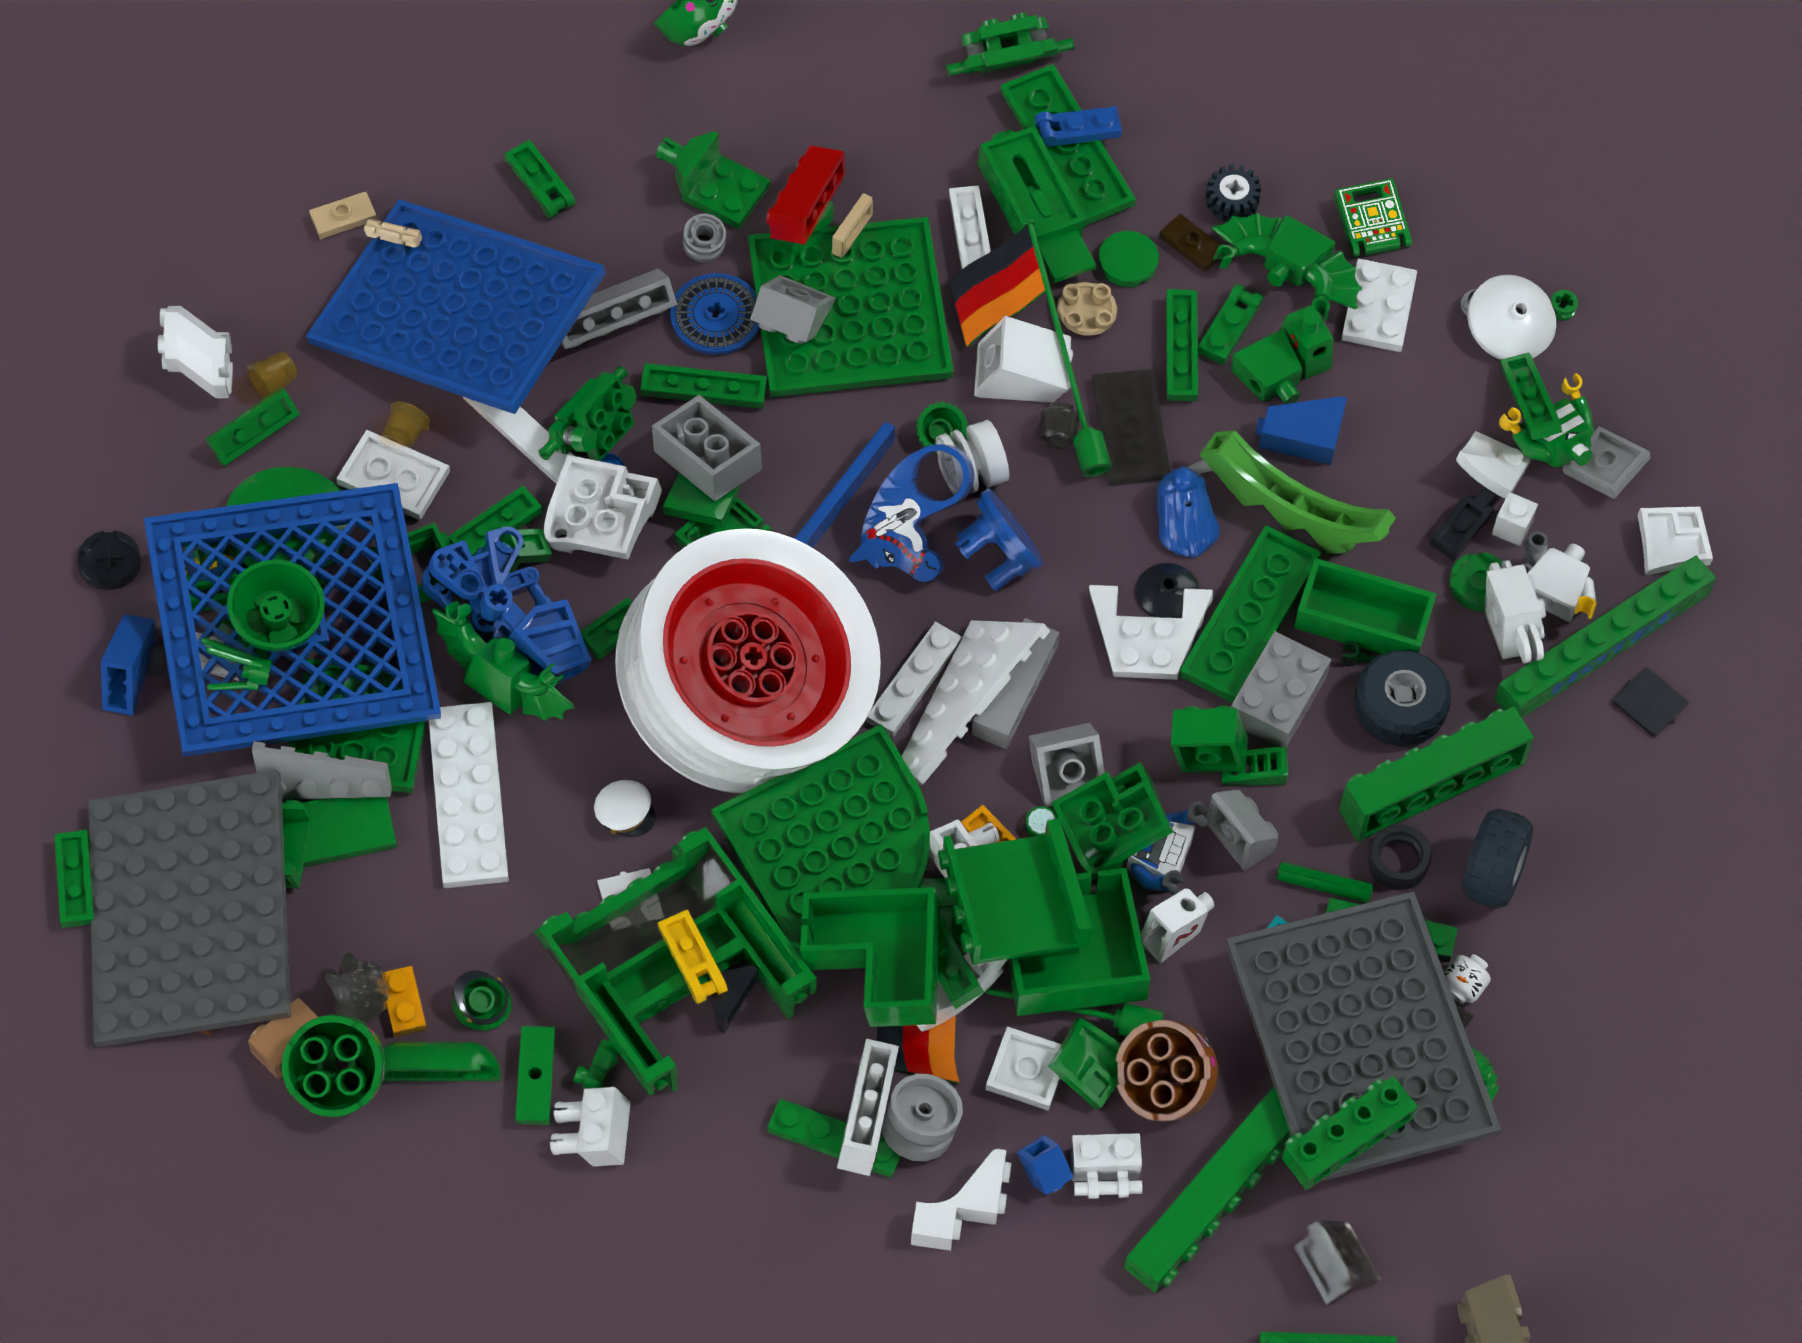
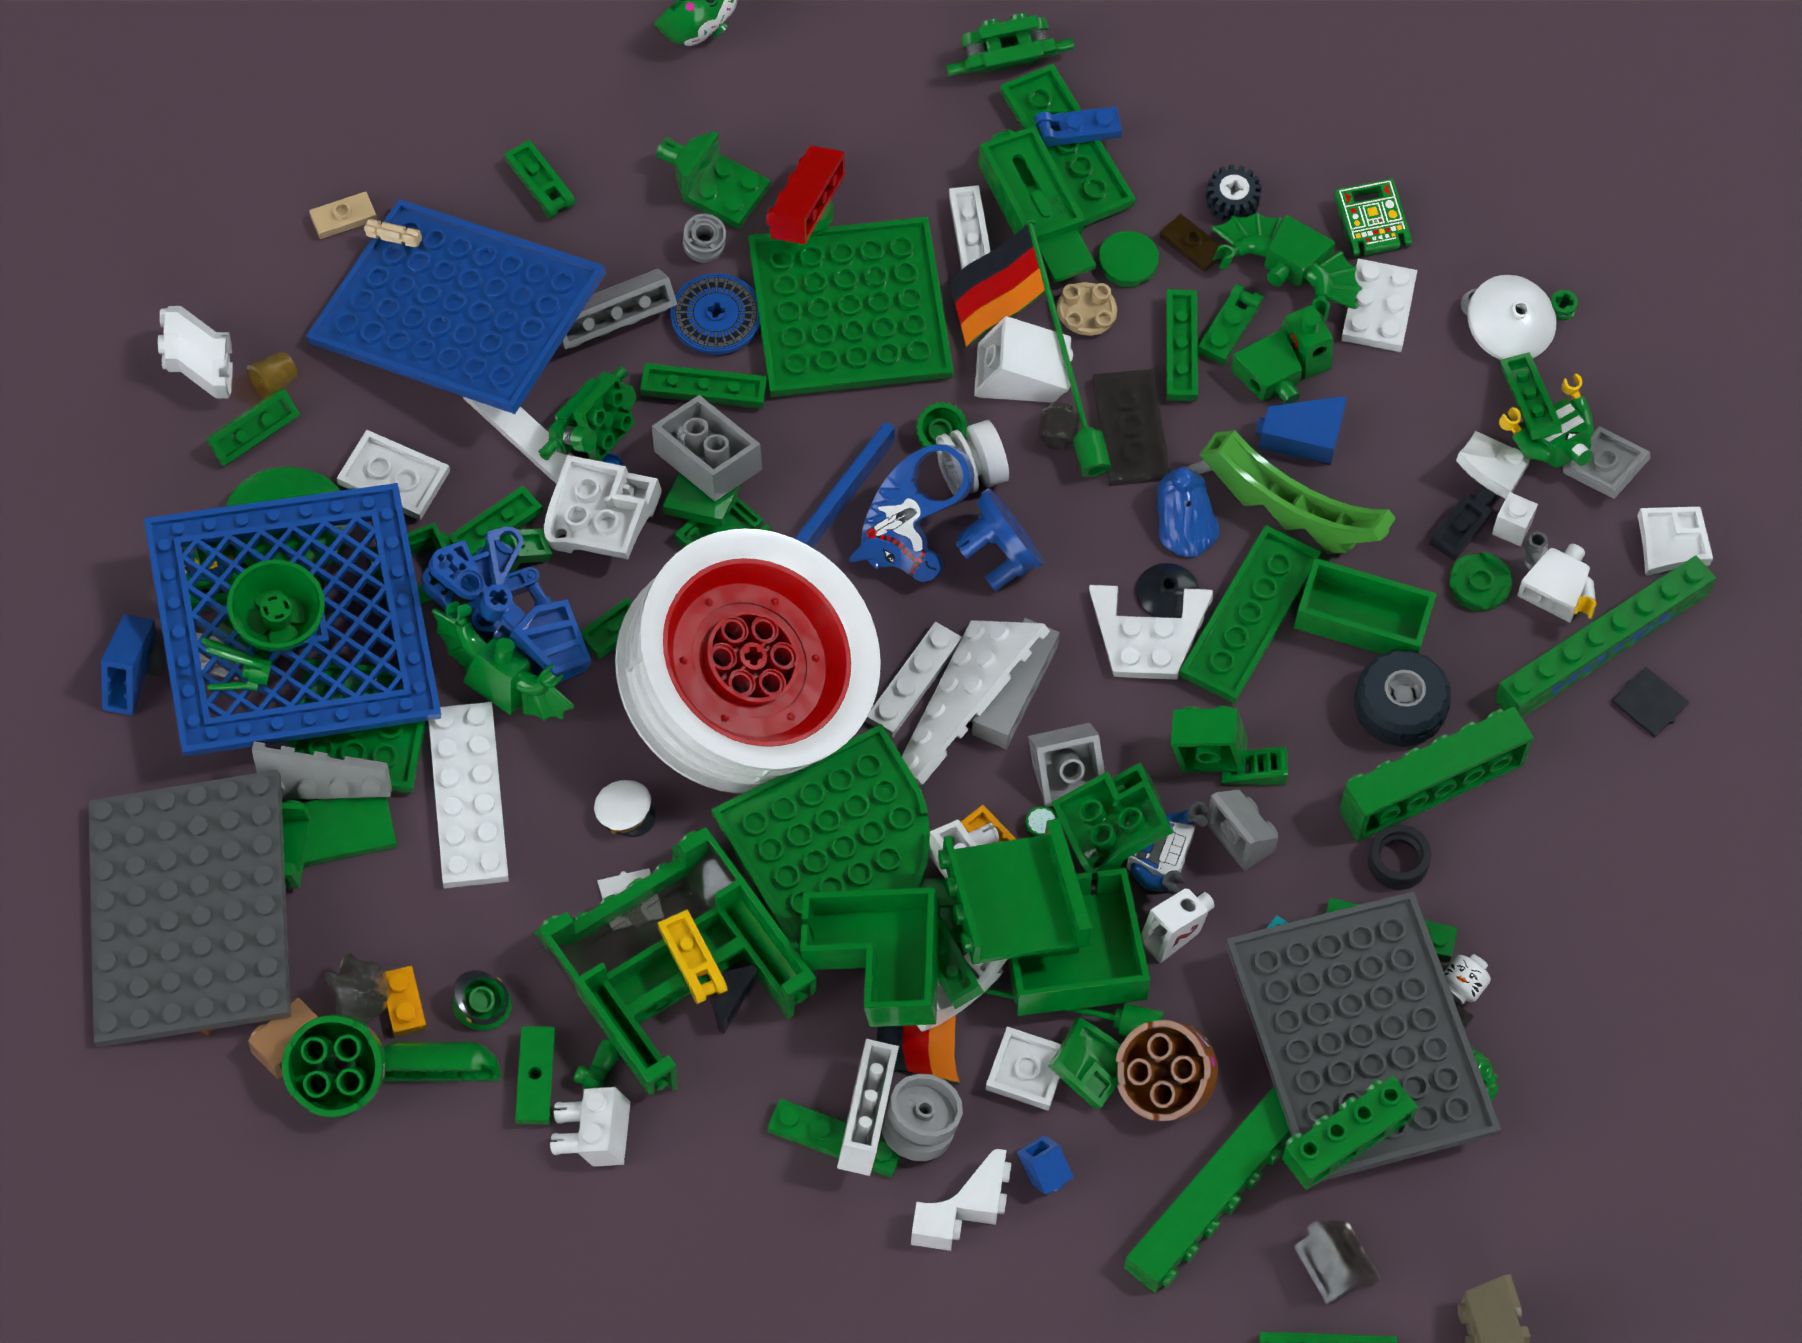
green plate [54,830,94,928] -> none
black tile [77,530,142,590] -> none
clear yellow piece [382,401,430,448] -> none
light grey slope [750,275,835,343] -> none
tan tile [832,193,873,258] -> none
white brick [1070,1133,1142,1199] -> none
light grey brick [1231,631,1331,748] -> none
green axle [1277,862,1373,902] -> none
dark green hand [1342,641,1377,666] -> none
black wheel [1462,808,1534,909] -> none
white brick [1485,560,1546,663] -> none

